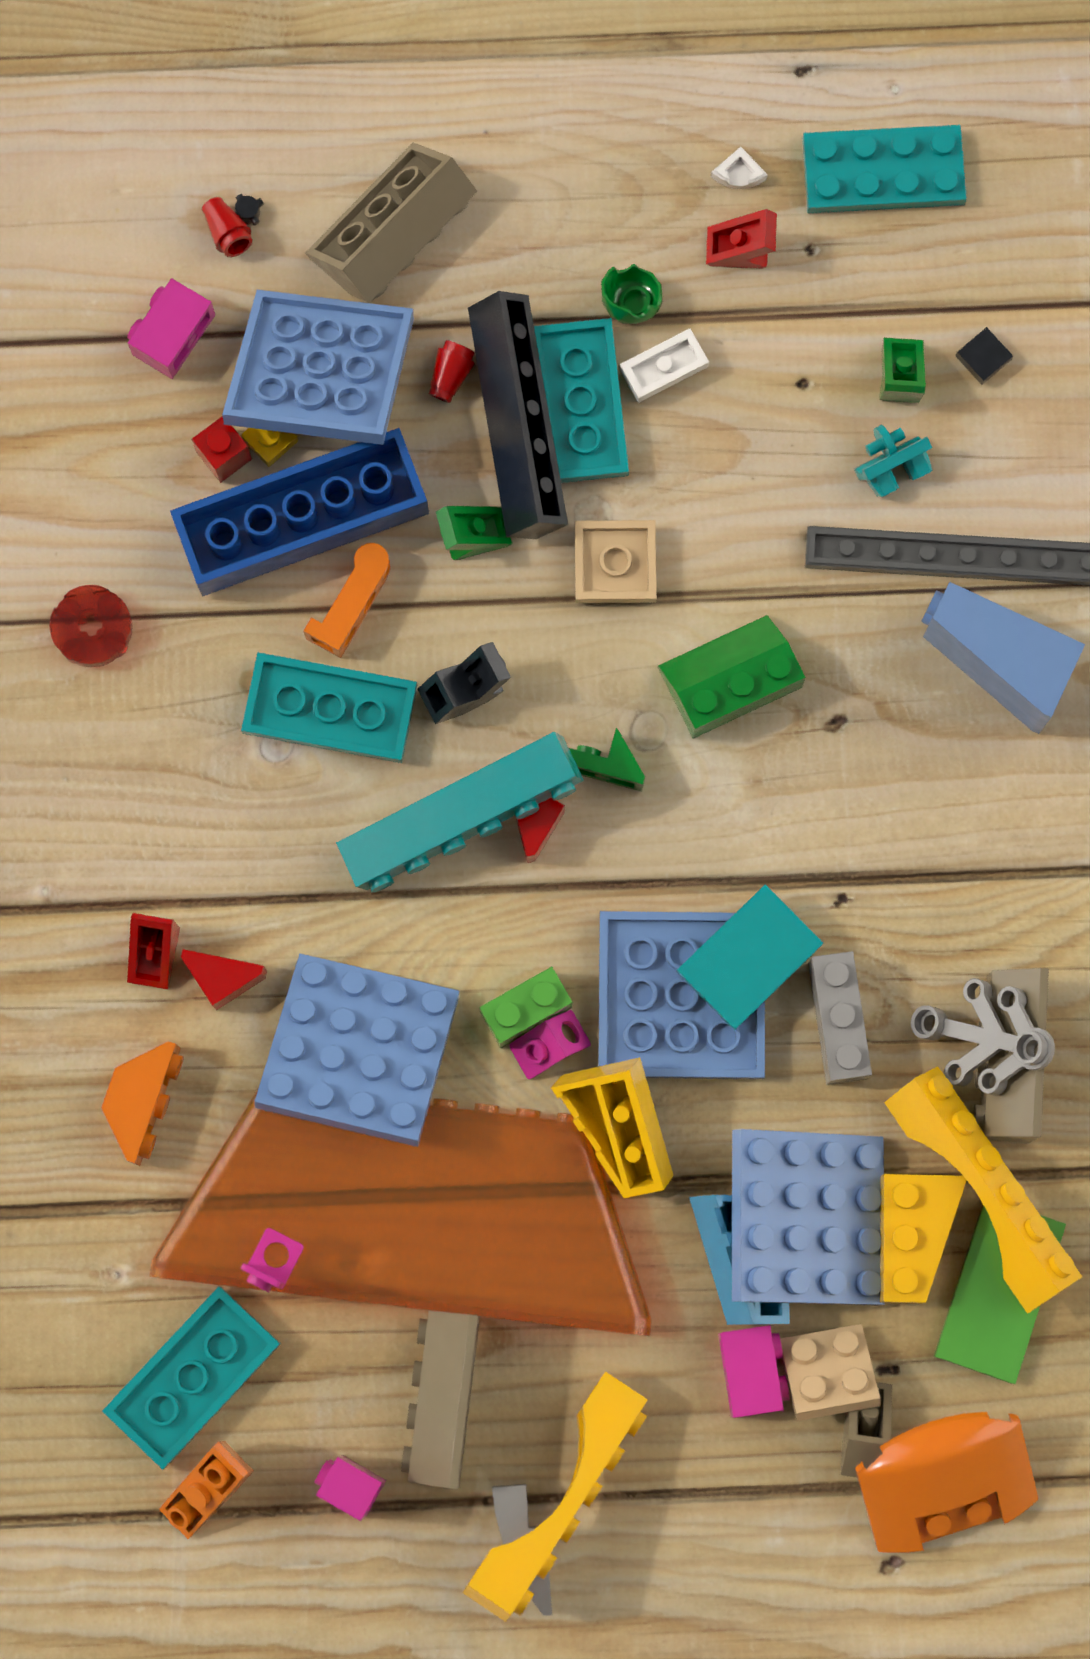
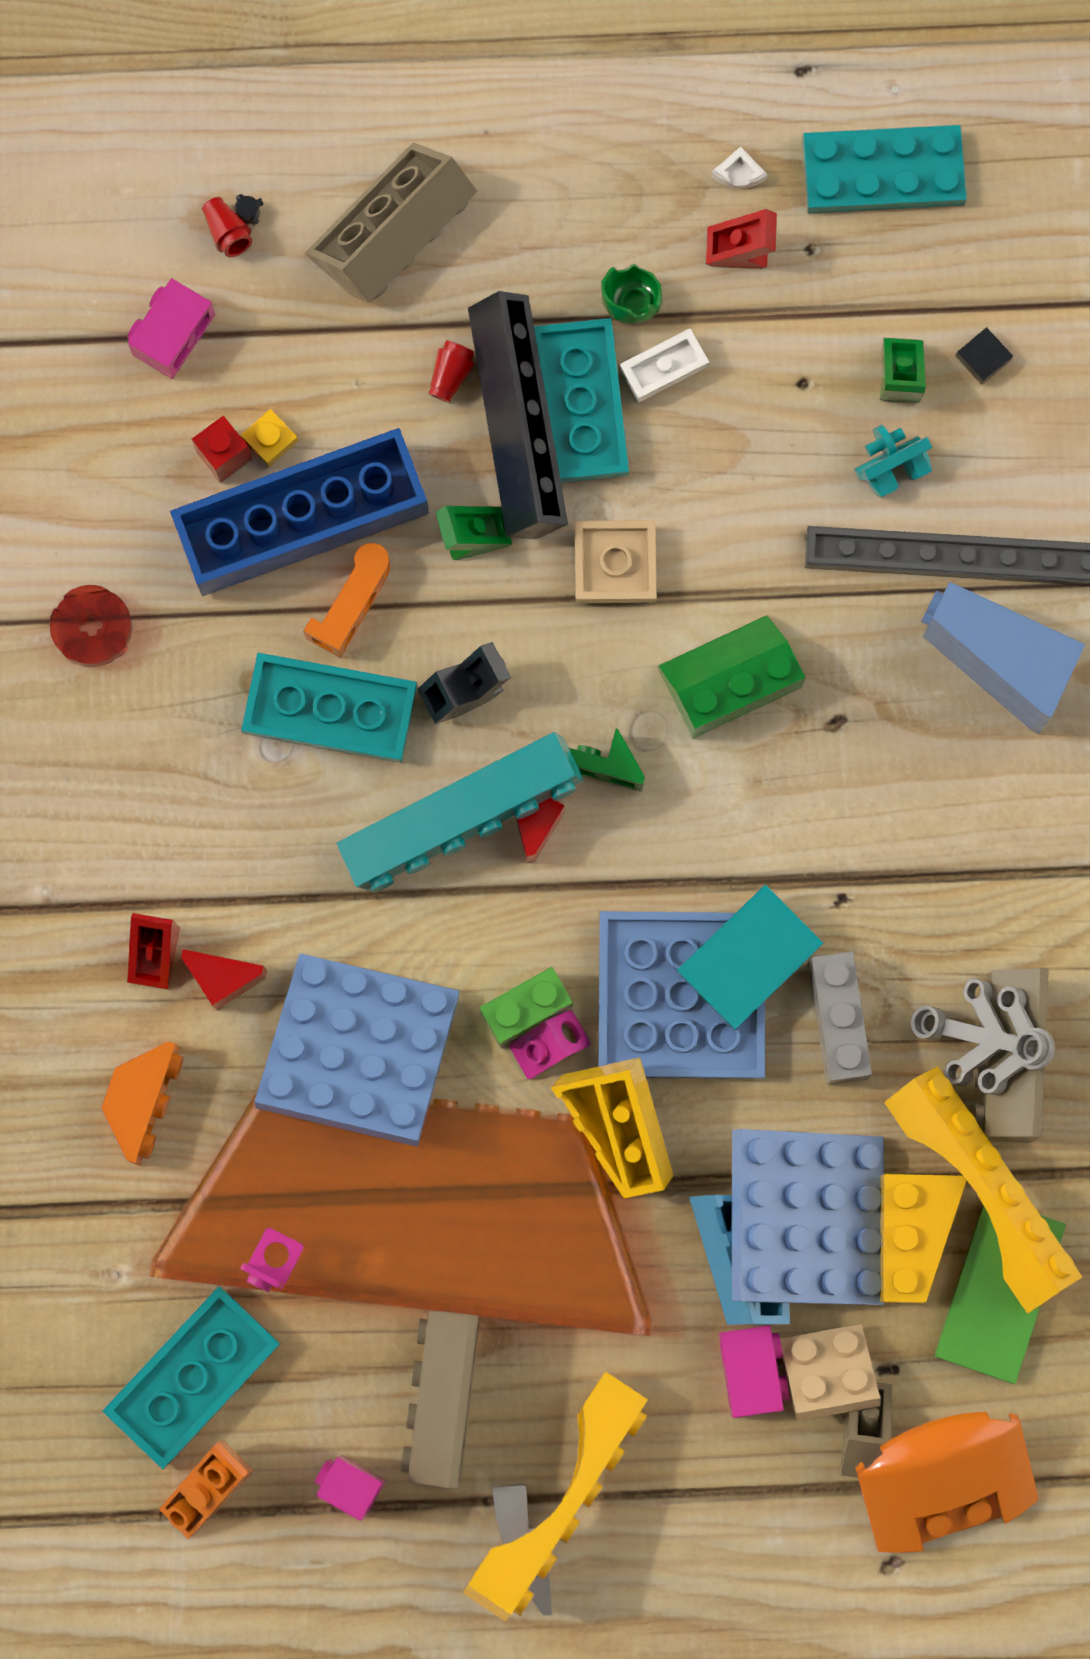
medium blue plate [222,290,414,445] -> none

